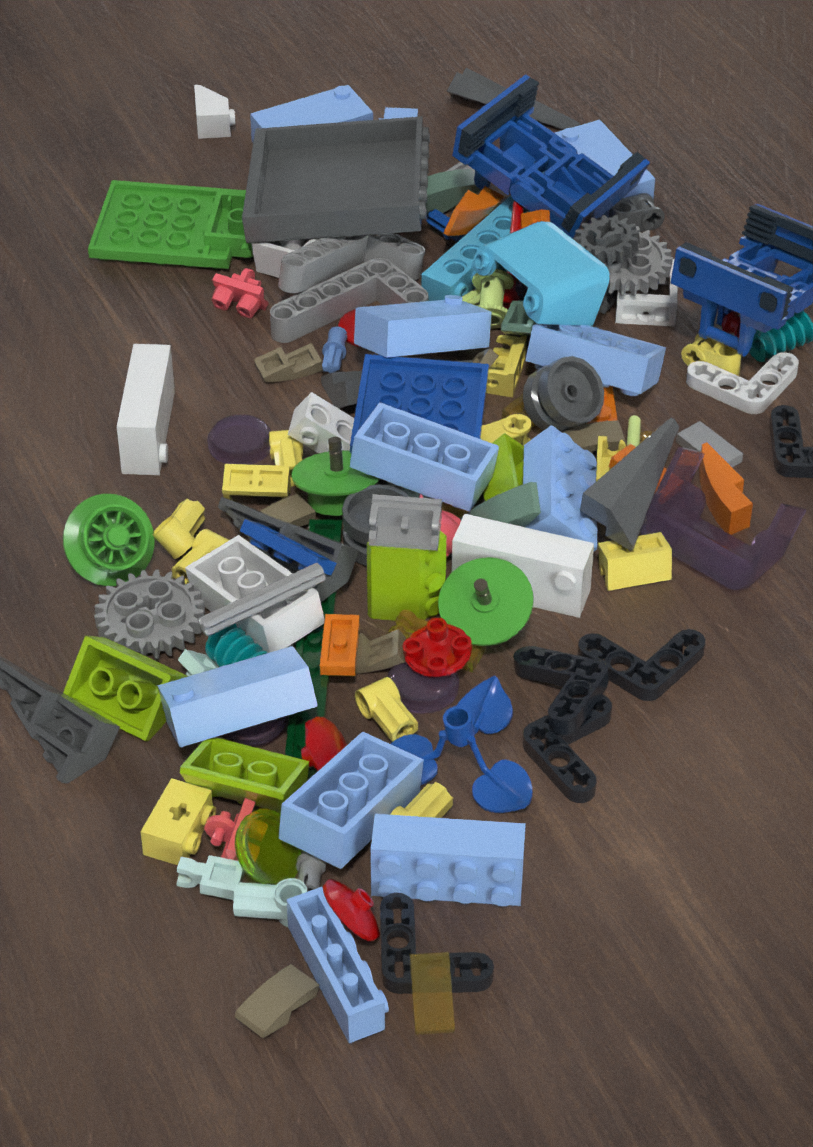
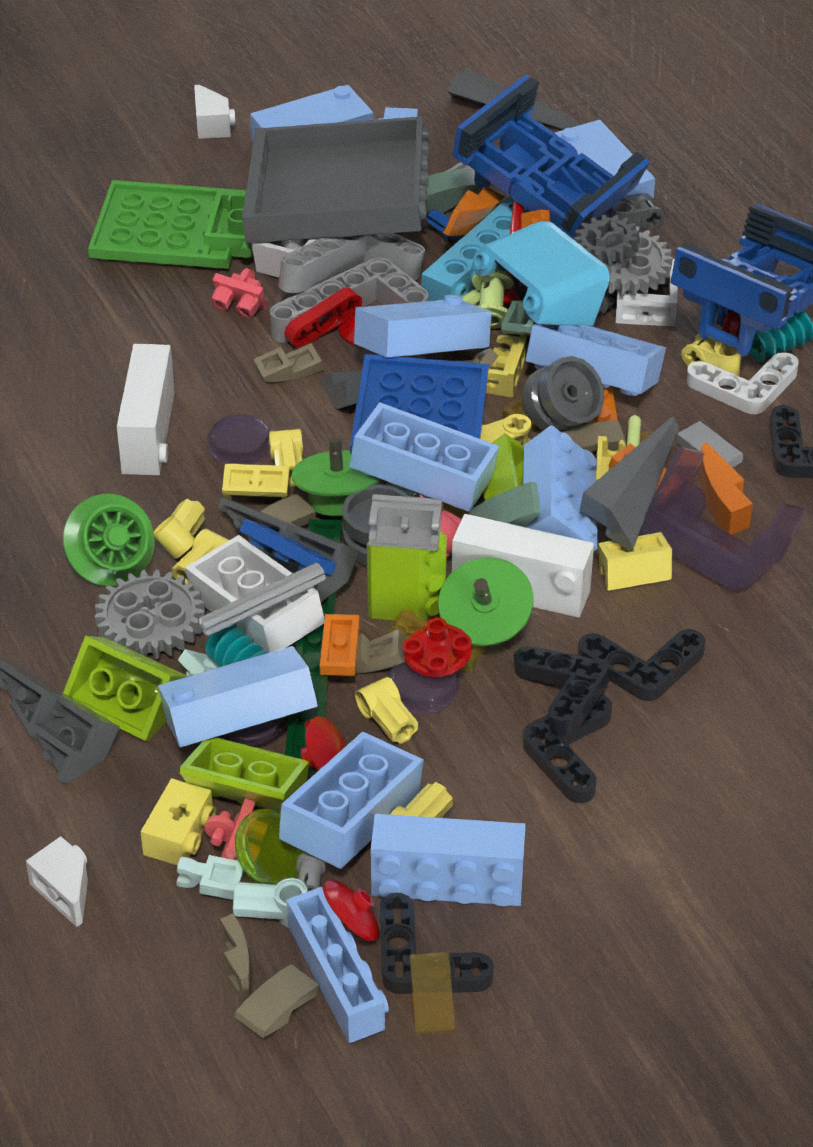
white brick [288,392,354,453] -> none
medium blue axle [322,326,347,373] -> none
blue plant [391,676,533,813] -> none
none -> white slope [26,836,88,927]
none -> dark tan slope [220,913,251,1002]
none -> red beam [284,287,362,348]

